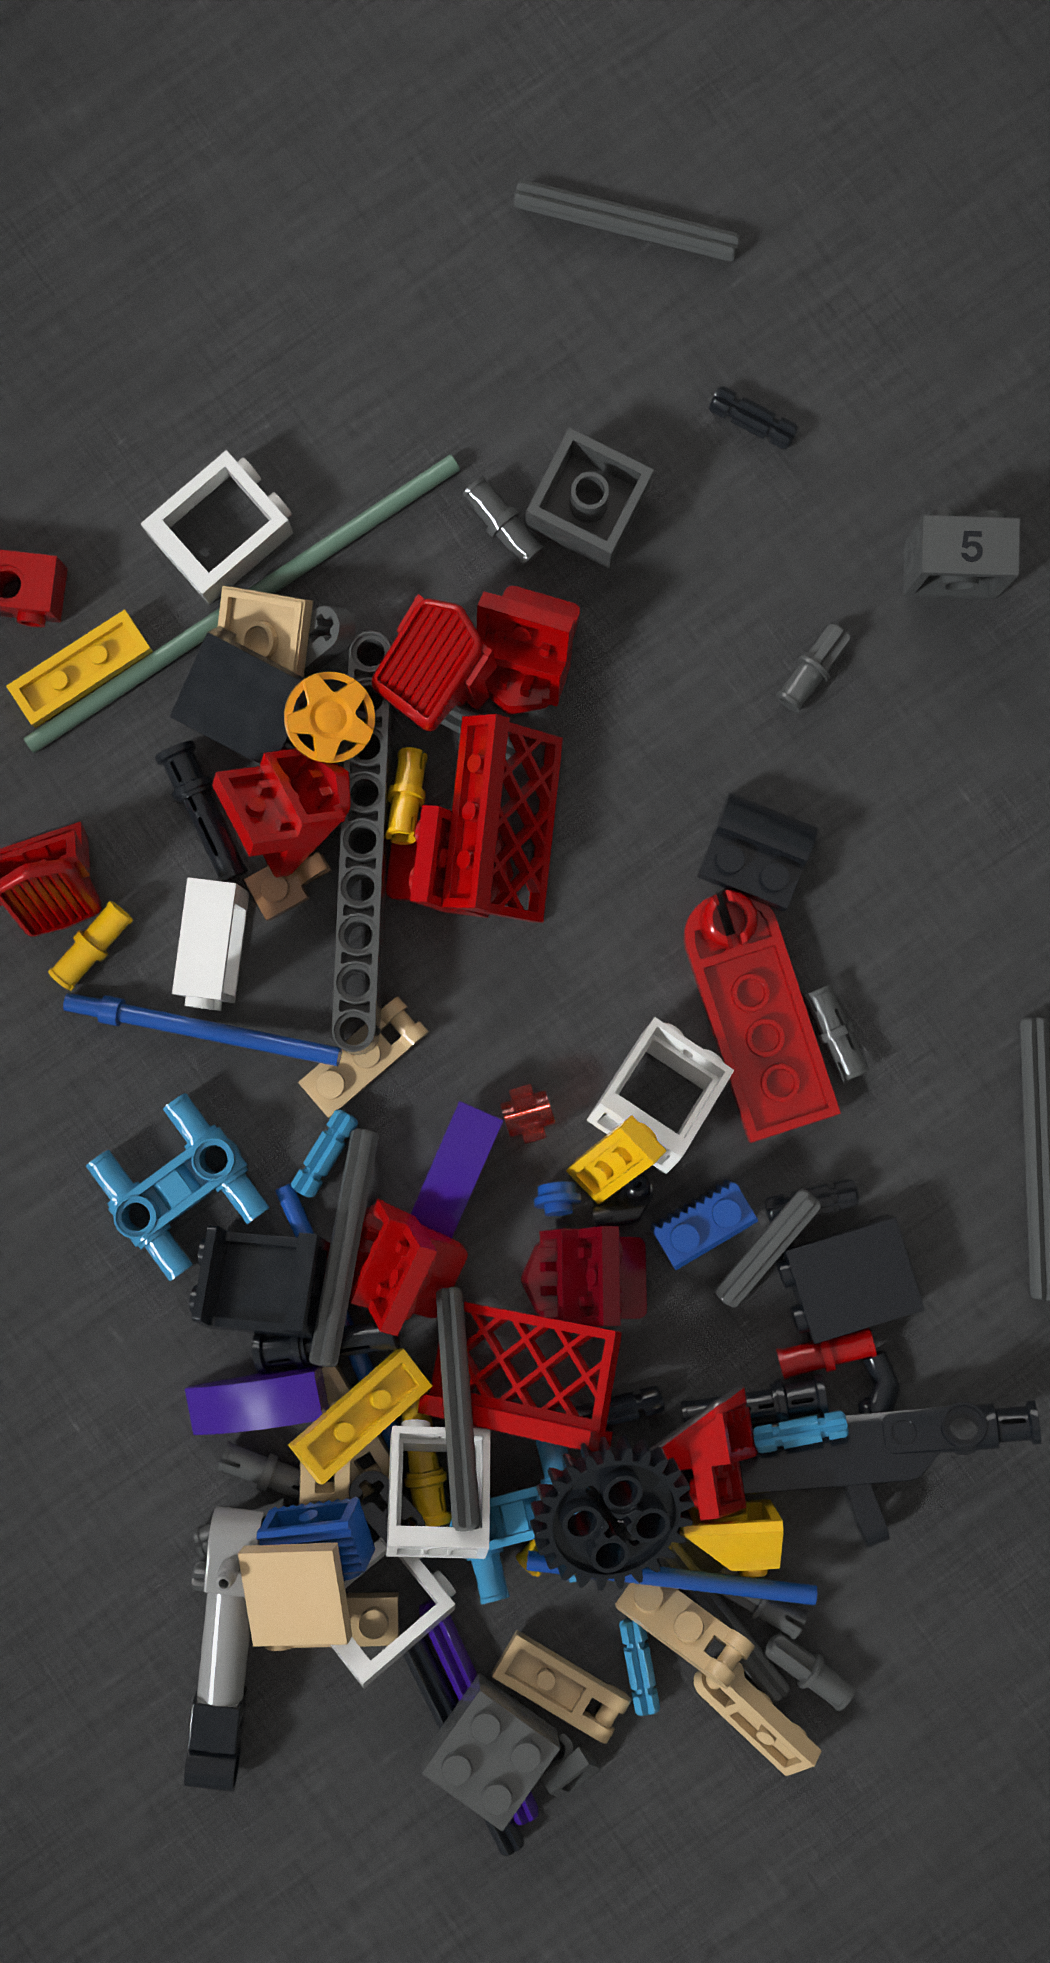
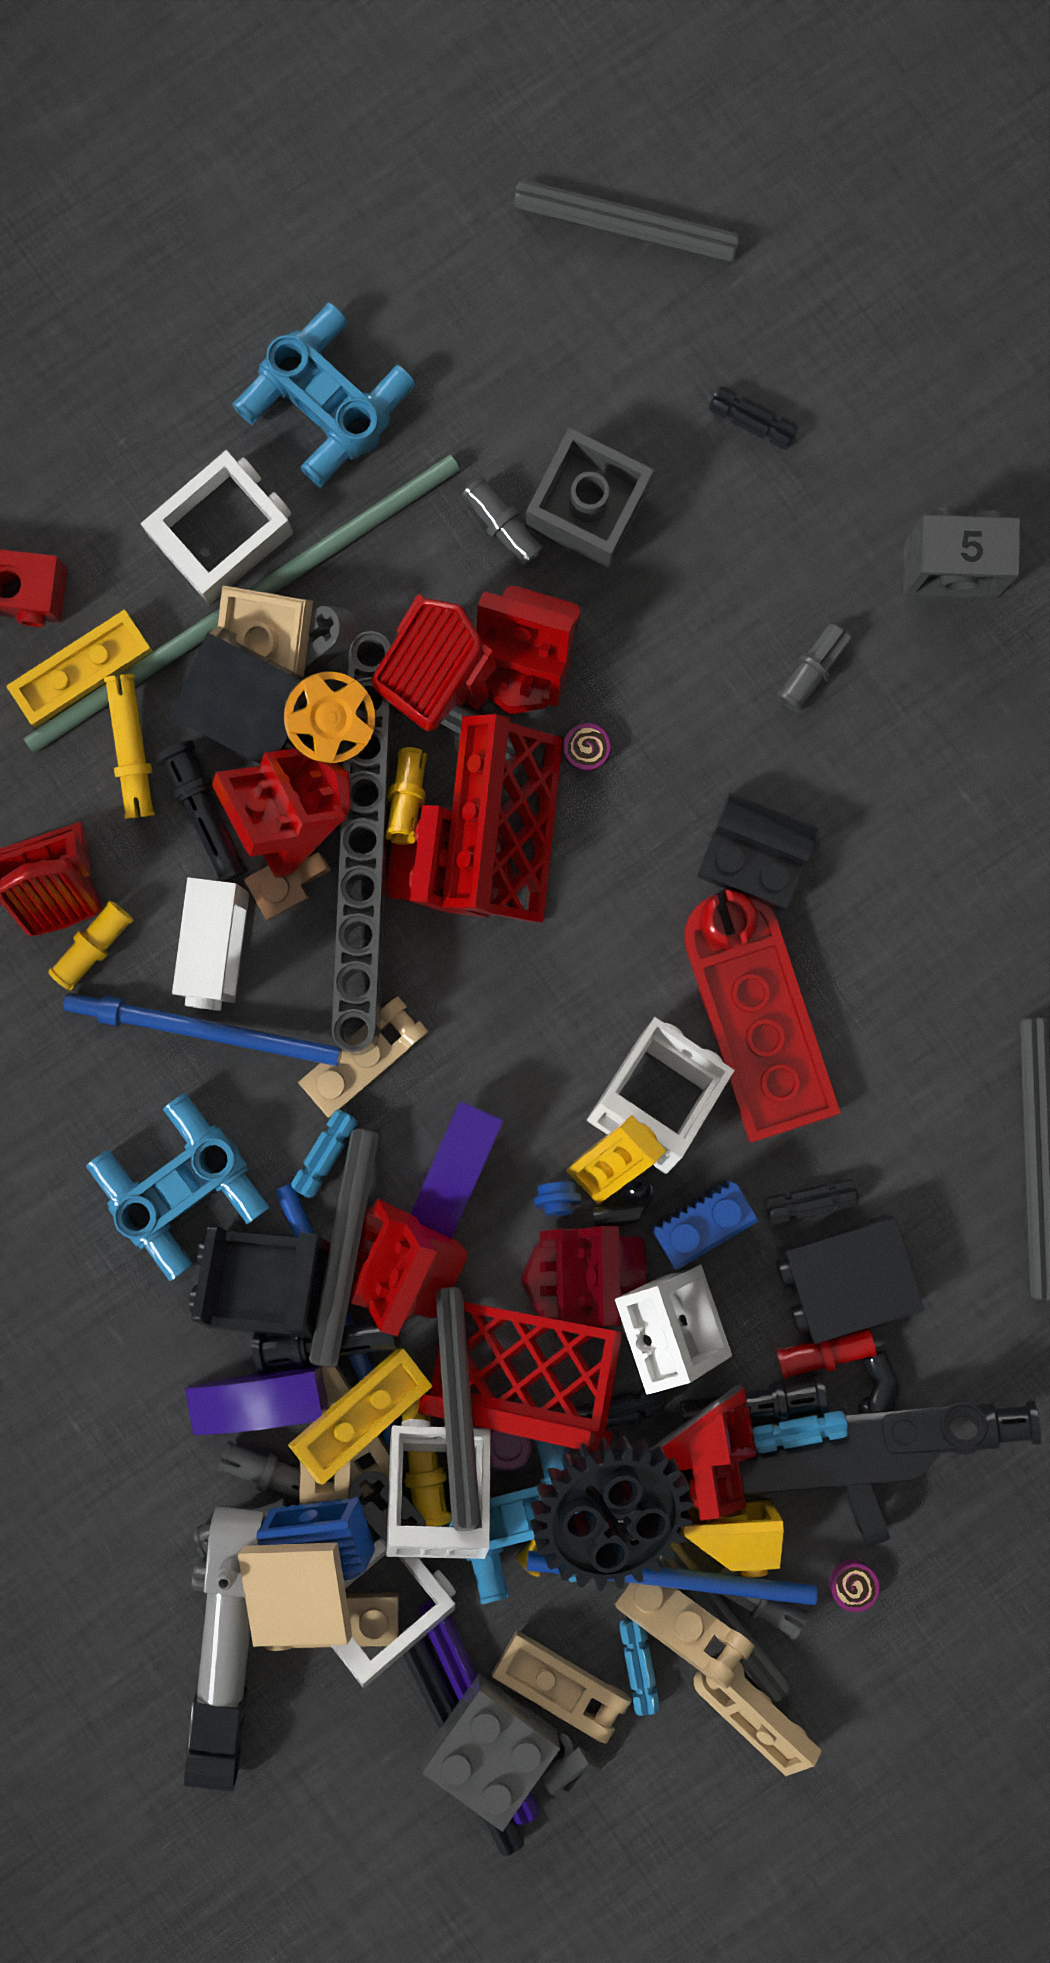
clear red gear [500,1084,556,1144] -> none
dark grey axle [715,1189,822,1308] -> none
dark grey axle [764,1632,855,1711] -> none
dark grey pin [803,984,870,1082] -> none
none -> yellow pin [104,674,155,819]
none -> dark azure piece [232,302,416,488]
none -> magenta tile [490,1430,531,1471]
none -> tile [563,723,610,772]
none -> white window [615,1265,732,1395]
none -> tile [829,1560,880,1612]

